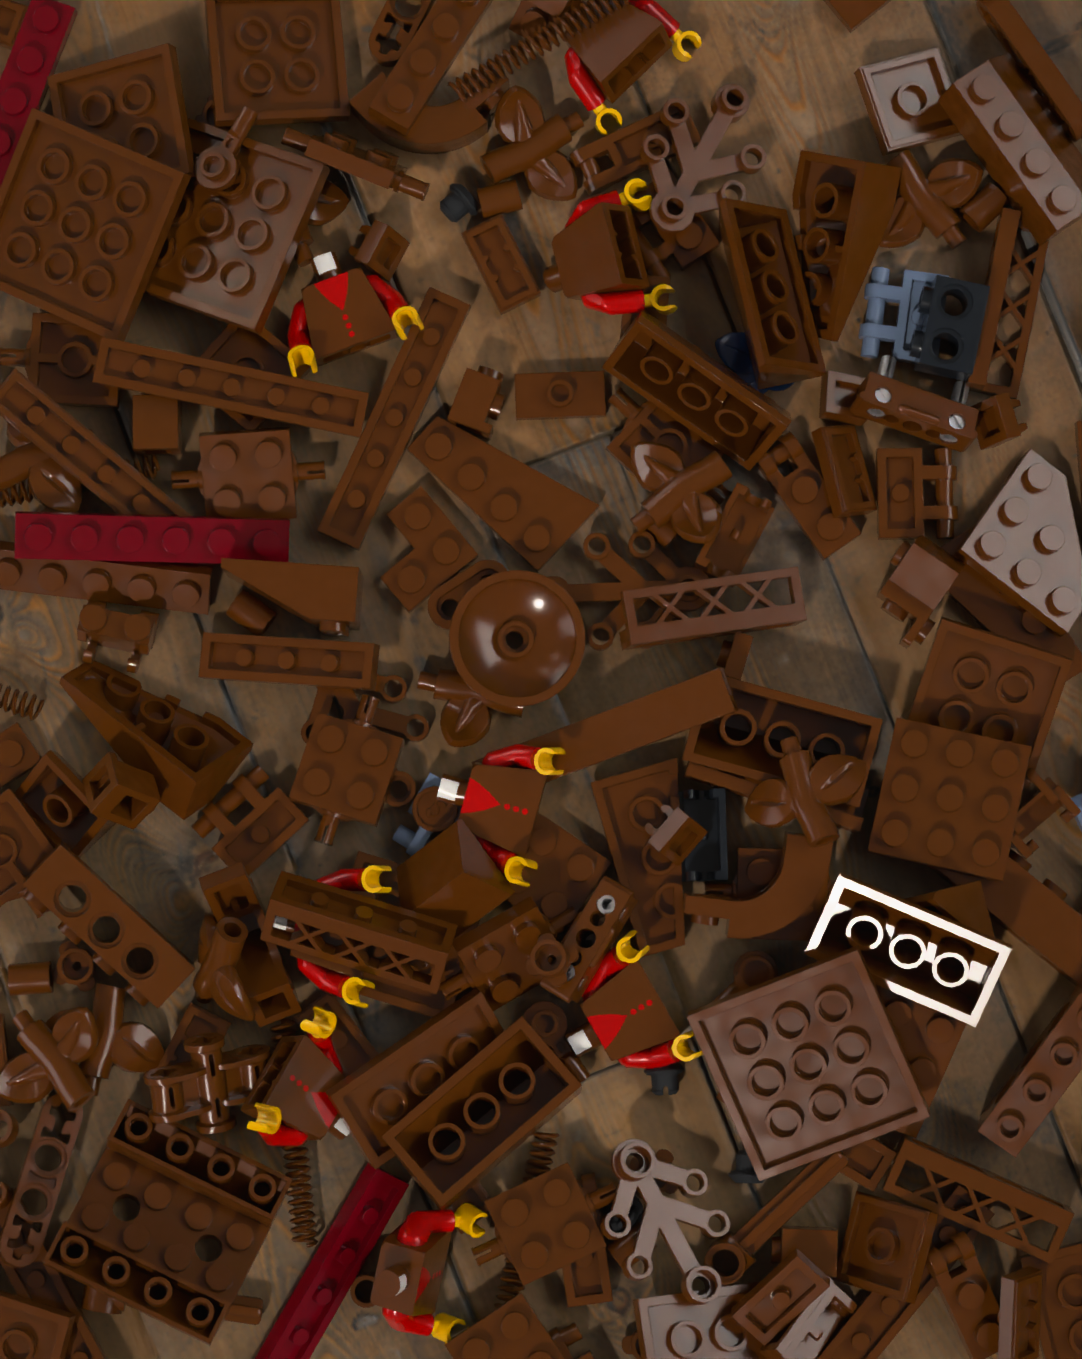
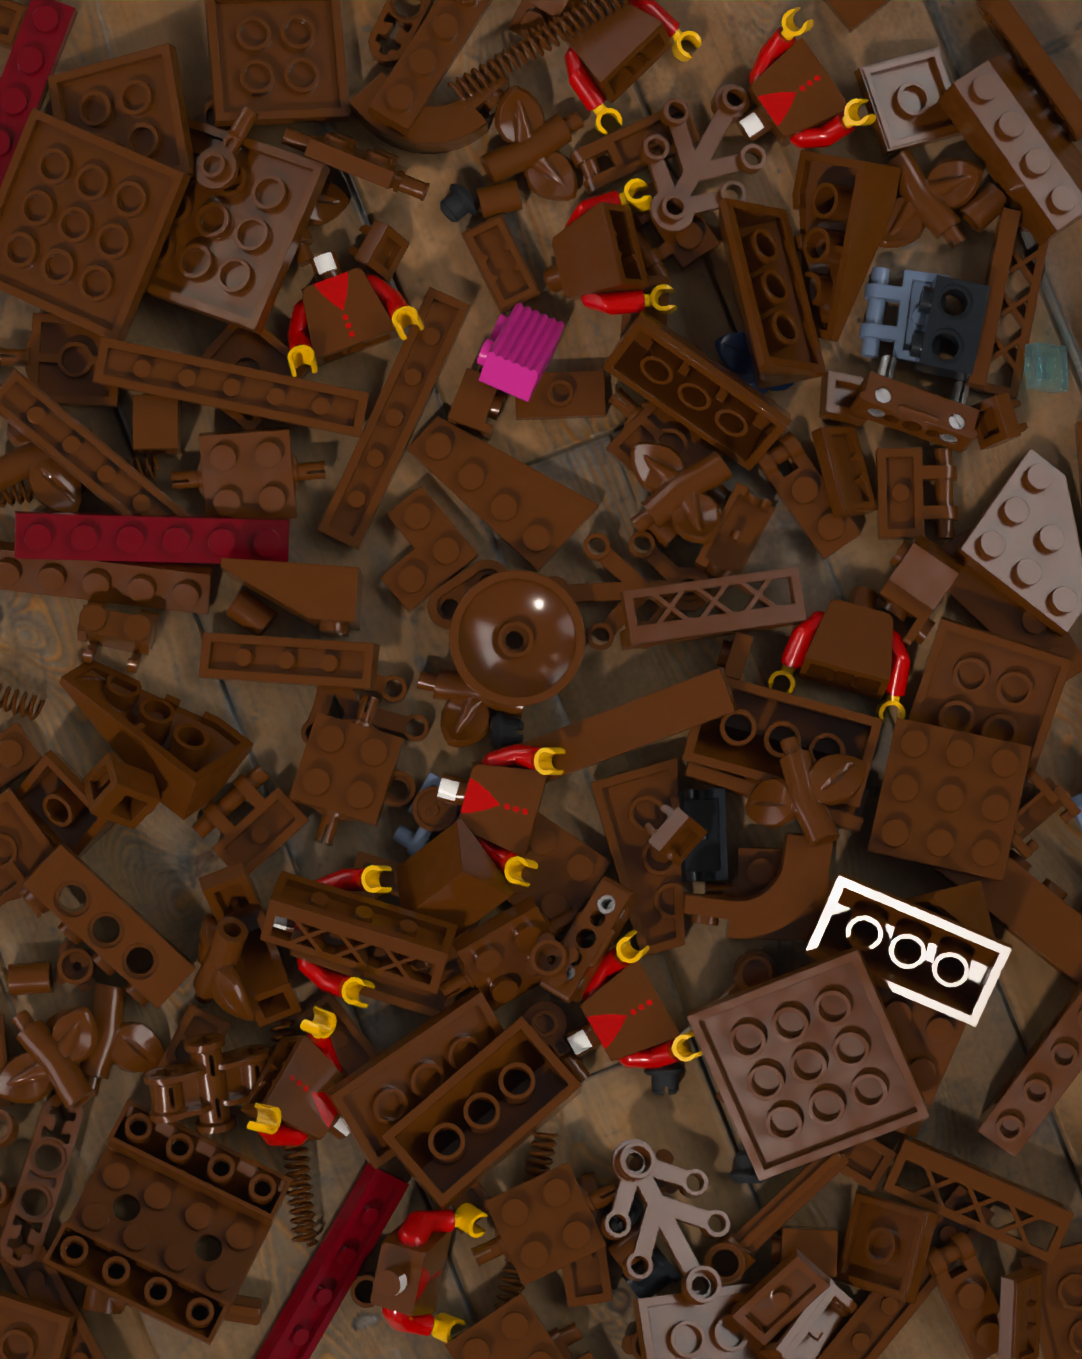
none -> dark pink brick [476,303,565,402]
none -> black piece [491,711,524,750]
none -> black bush [621,1247,682,1299]
none -> torso [736,7,876,148]
none -> reddish brown torso [768,586,910,723]
none -> clear light blue plate [1024,342,1068,393]

